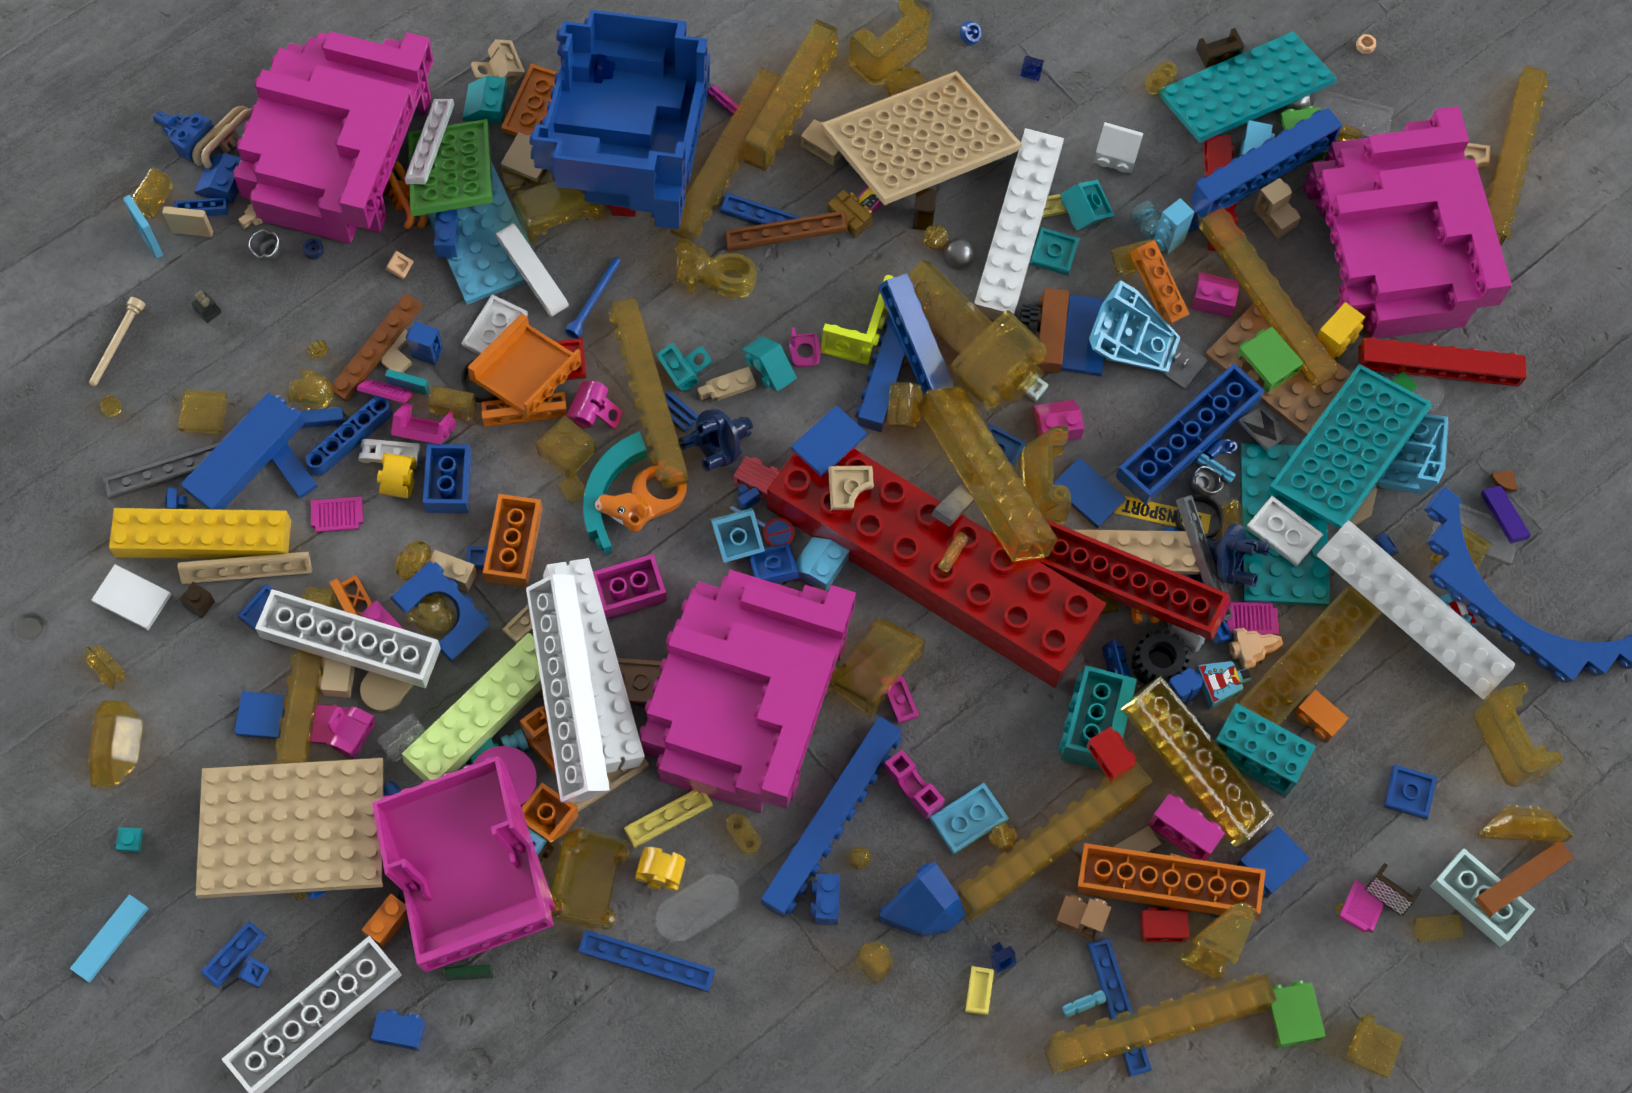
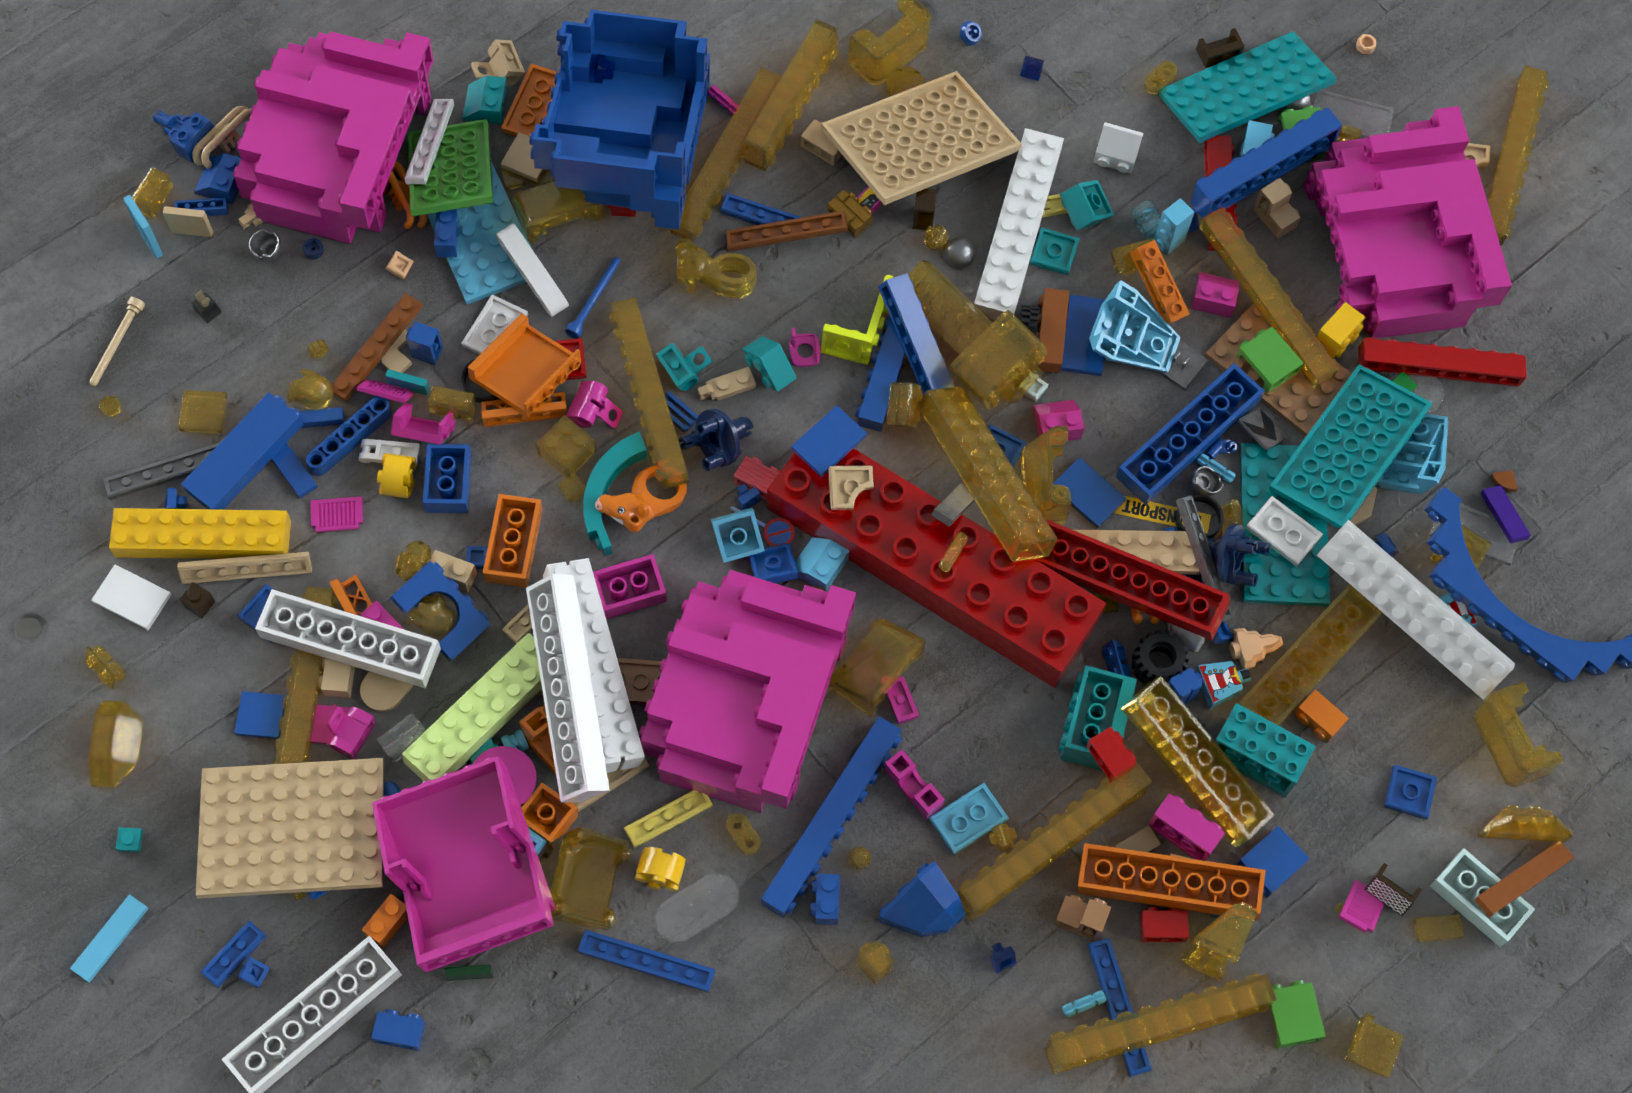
light yellow tile [965,966,994,1016] -> none
dark pink window [1226,602,1279,635] -> none

